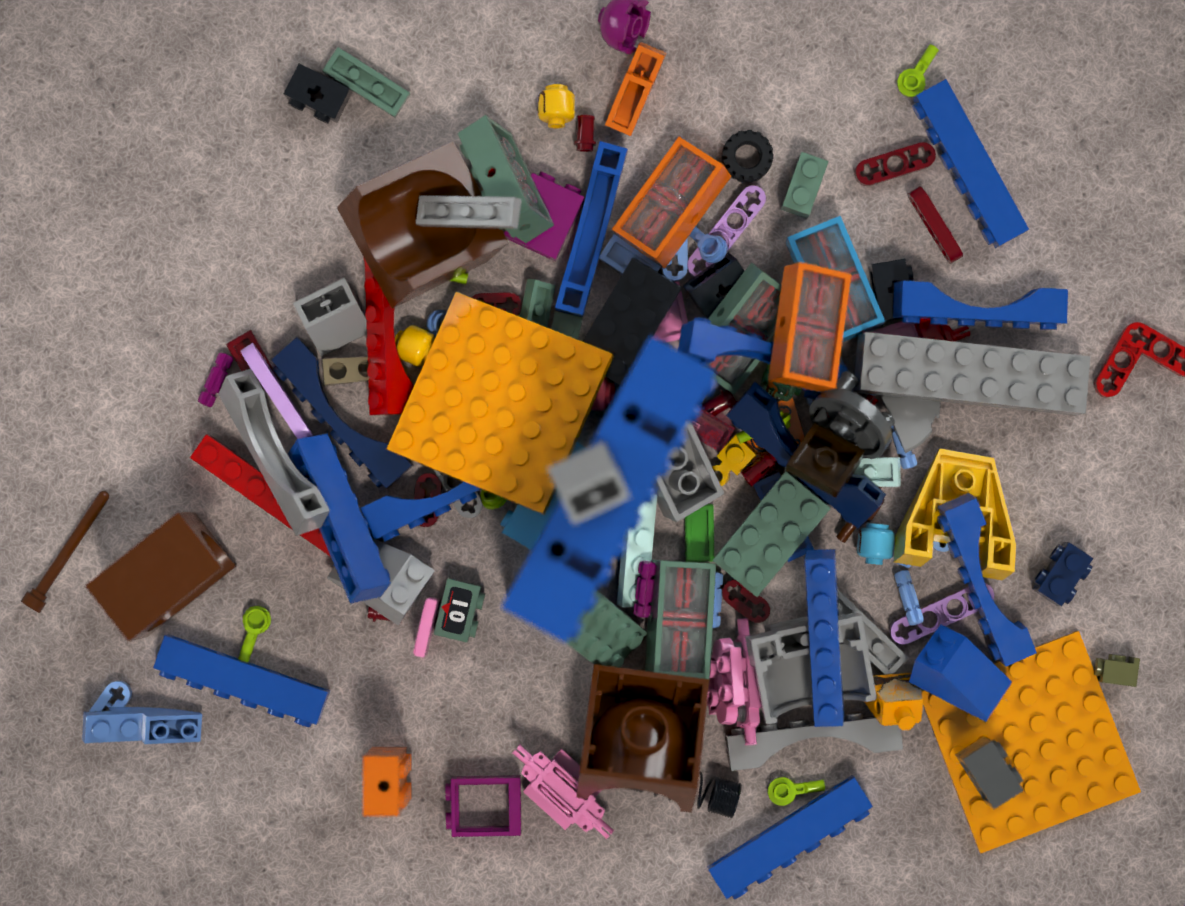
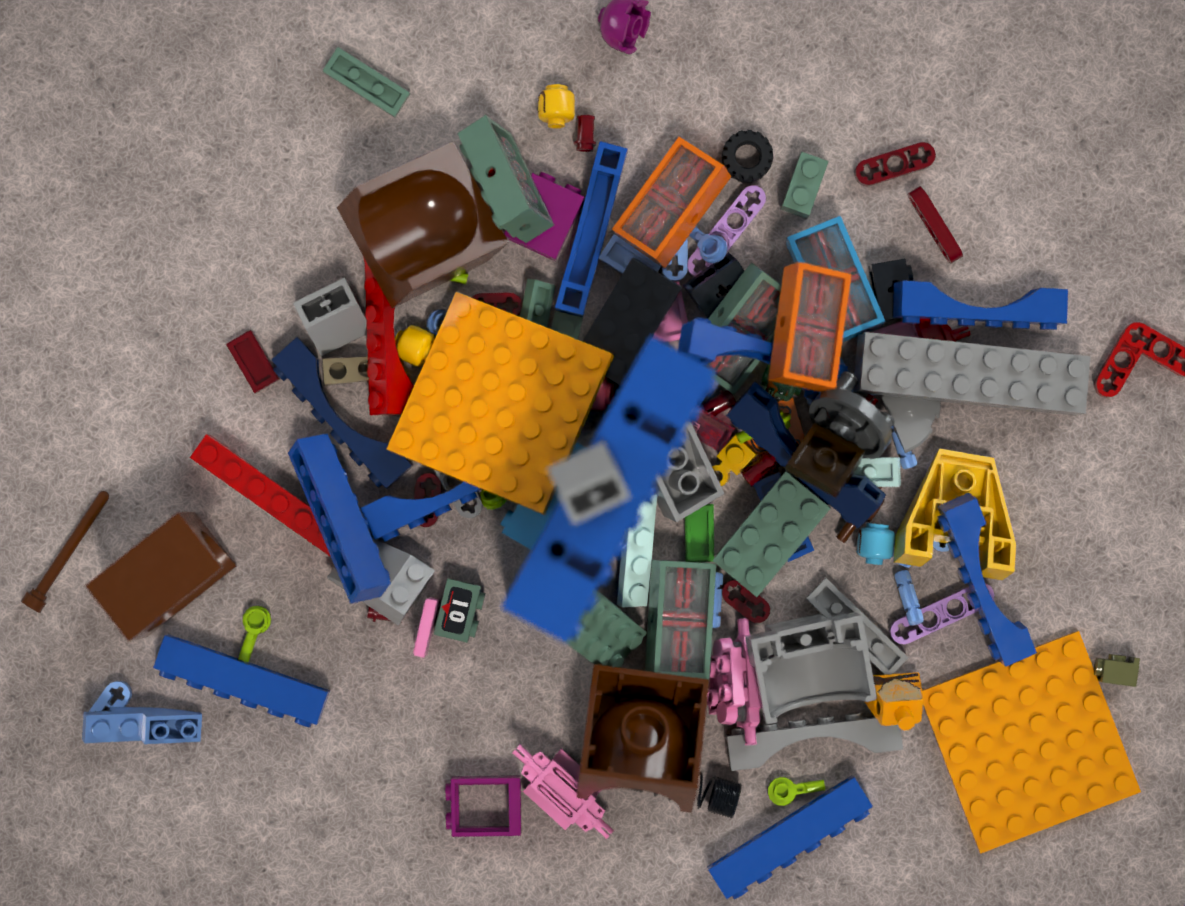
magenta axle [198,352,233,407] -> none
light grey arch [219,369,330,536] -> none
lavender beam [240,343,314,439] -> none
black brick [283,63,352,124] -> none
orange brick [363,747,412,816] -> none
light grey plate [416,196,521,229] -> none
orange slope [605,42,667,136] -> none
magenta axle [634,561,656,618] -> none
blue arch [805,549,844,727] -> none
lime plate [897,44,939,97] -> none
blue slope [909,624,1012,722] -> none
blue brick [912,79,1029,249] -> none
dark grey brick [955,737,1024,809] -> none
dark blue brick [1033,542,1093,606] -> none

